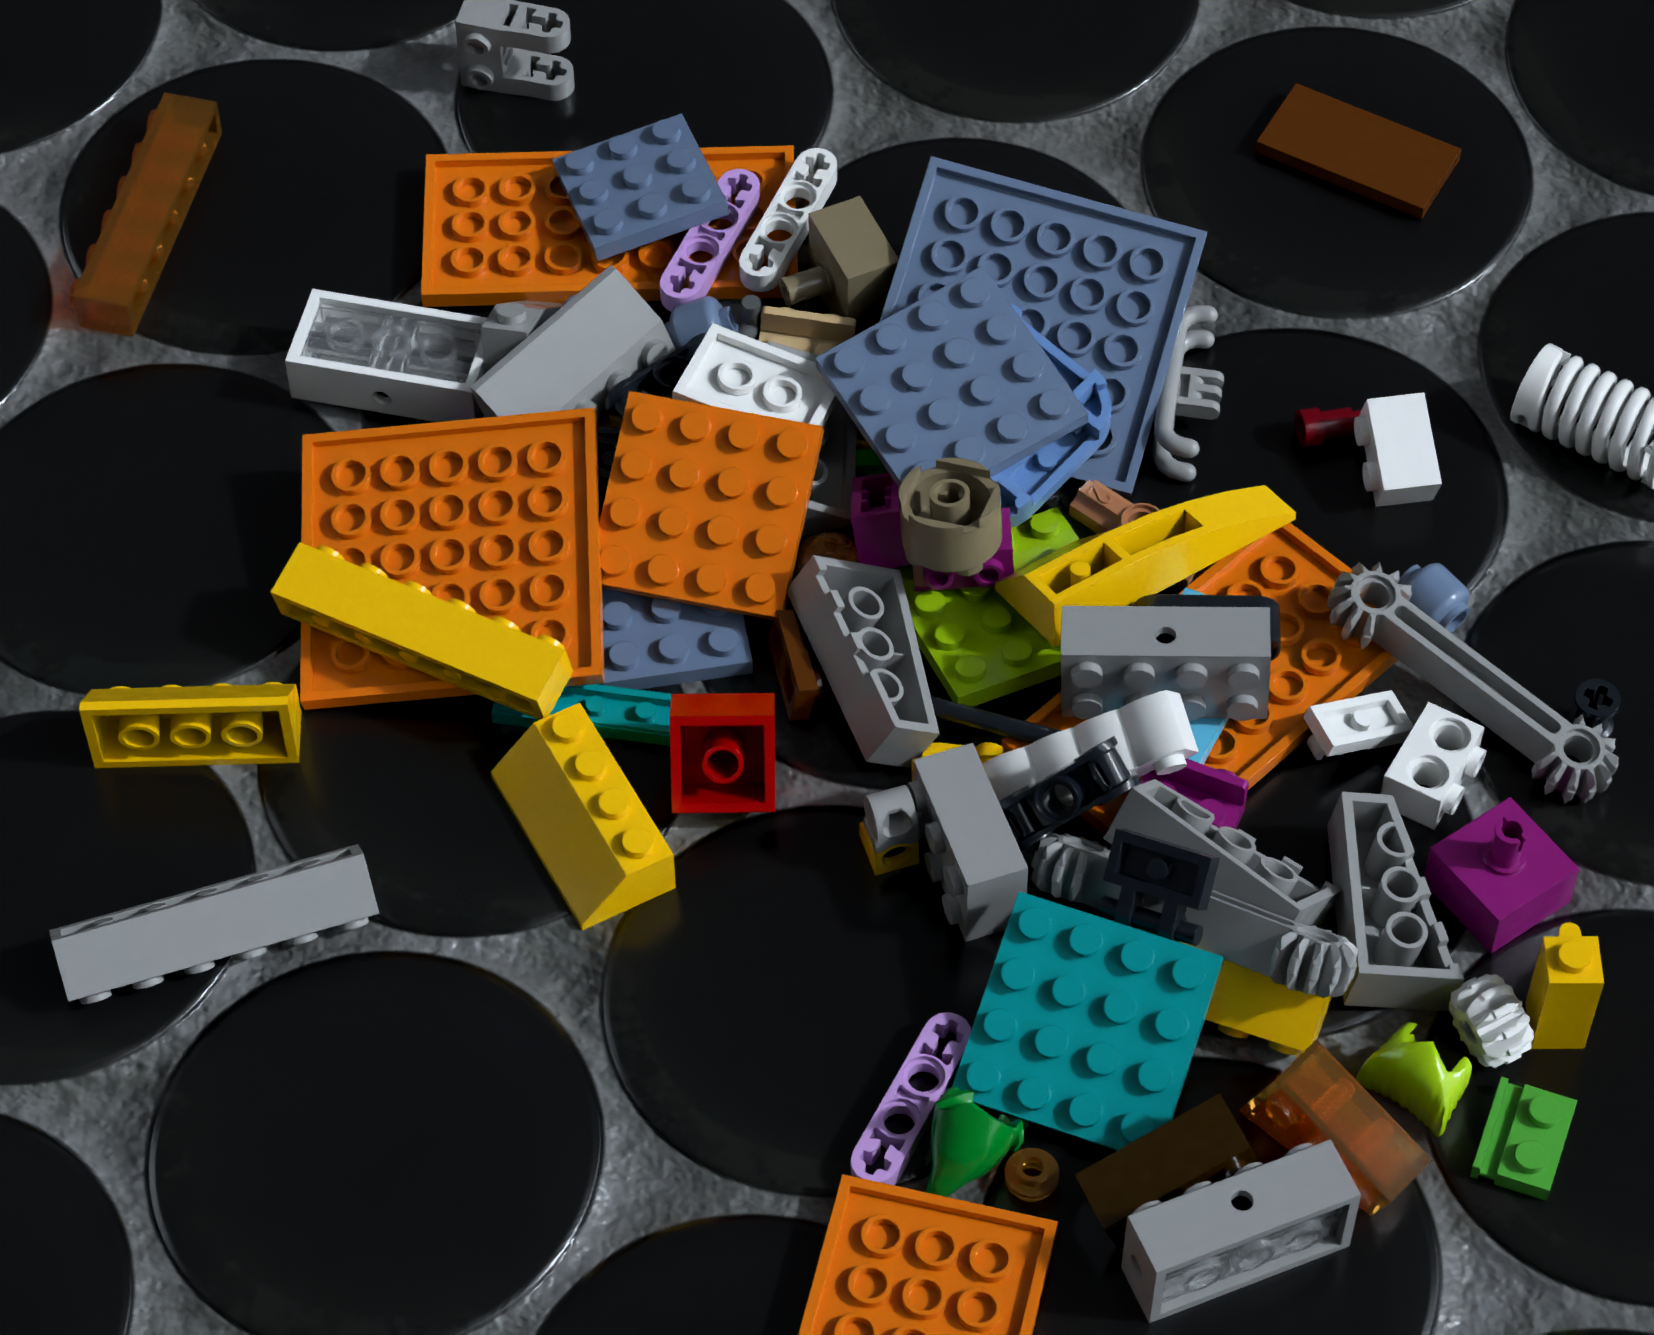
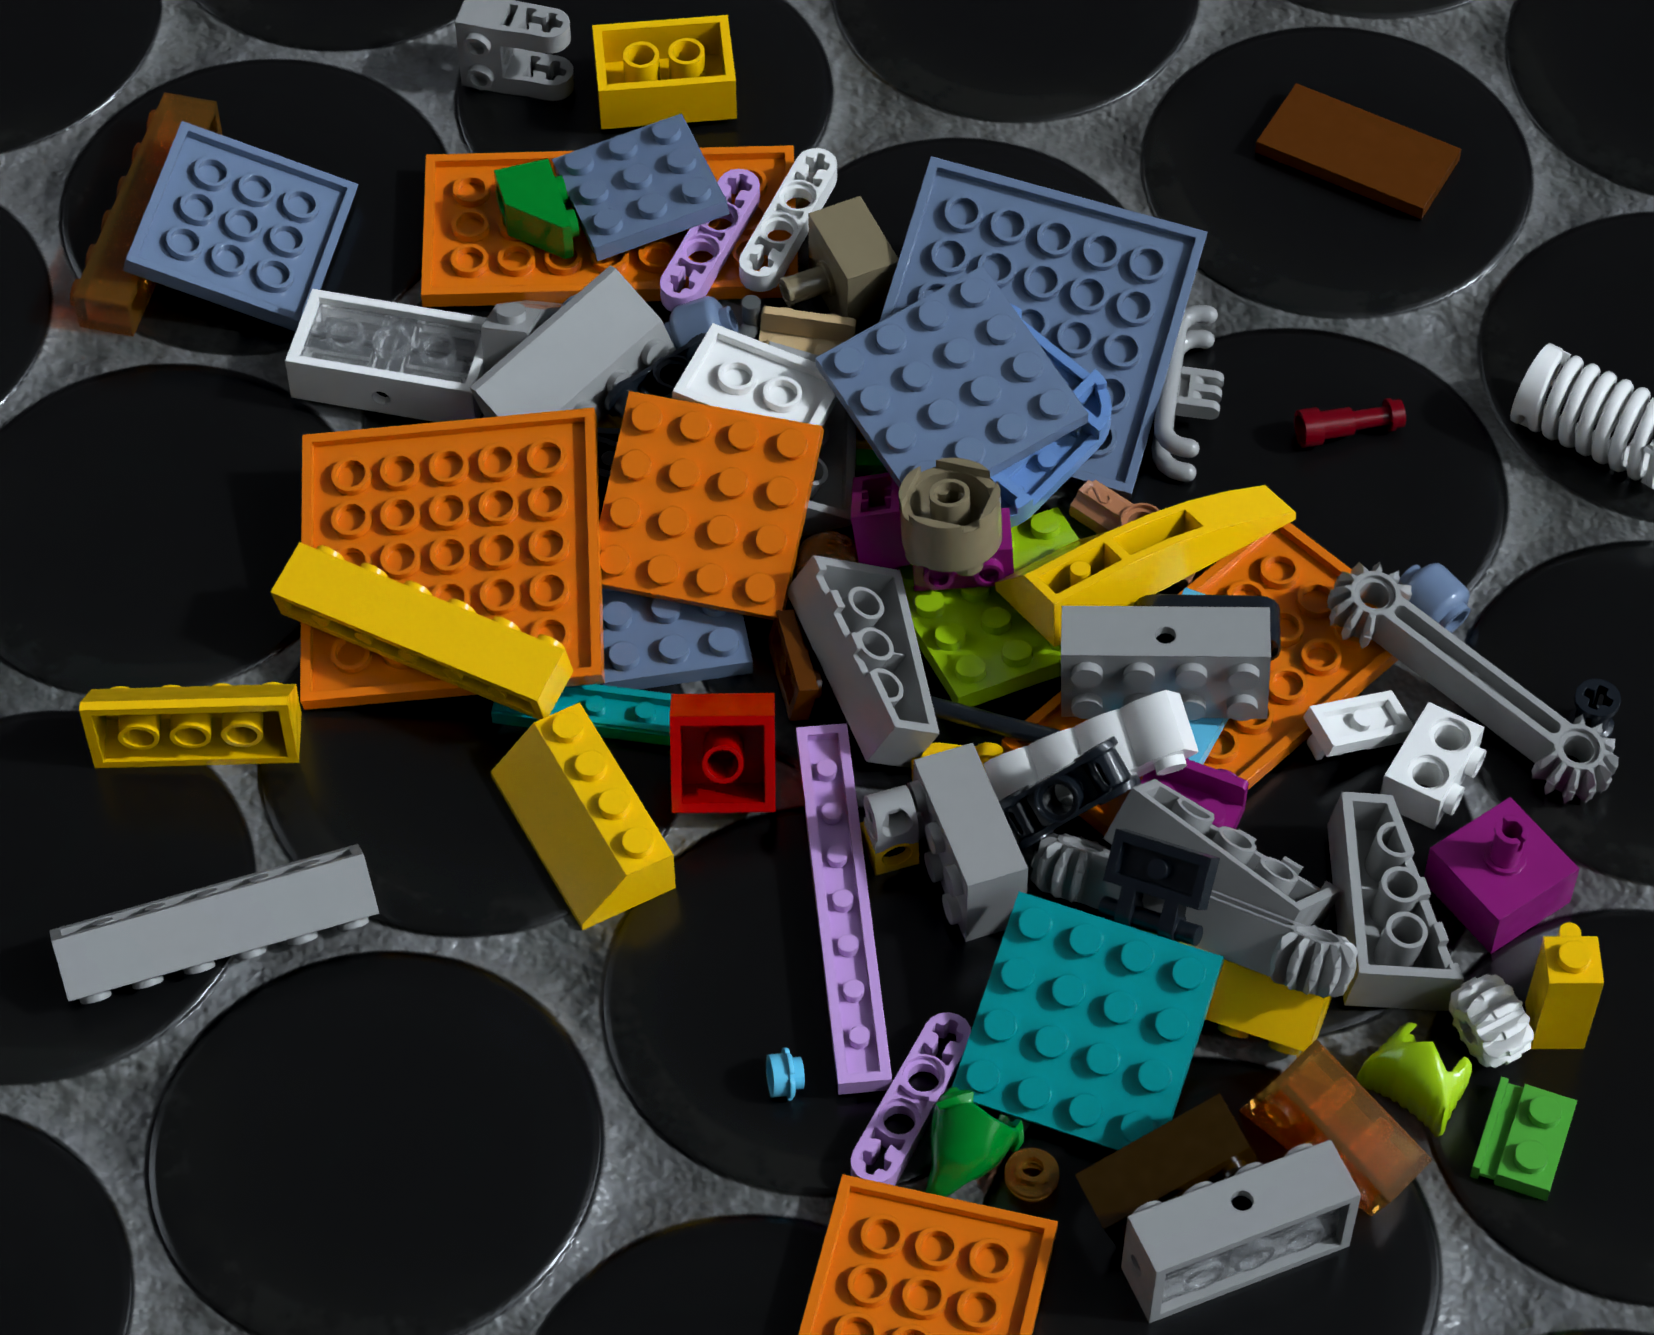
white brick [1354,392,1442,507] -> none
none -> sand blue plate [123,121,359,332]
none -> green slope [494,158,580,259]
none -> yellow brick [592,15,737,129]
none -> medium azure plate [766,1047,805,1101]
none -> lavender plate [796,723,892,1095]

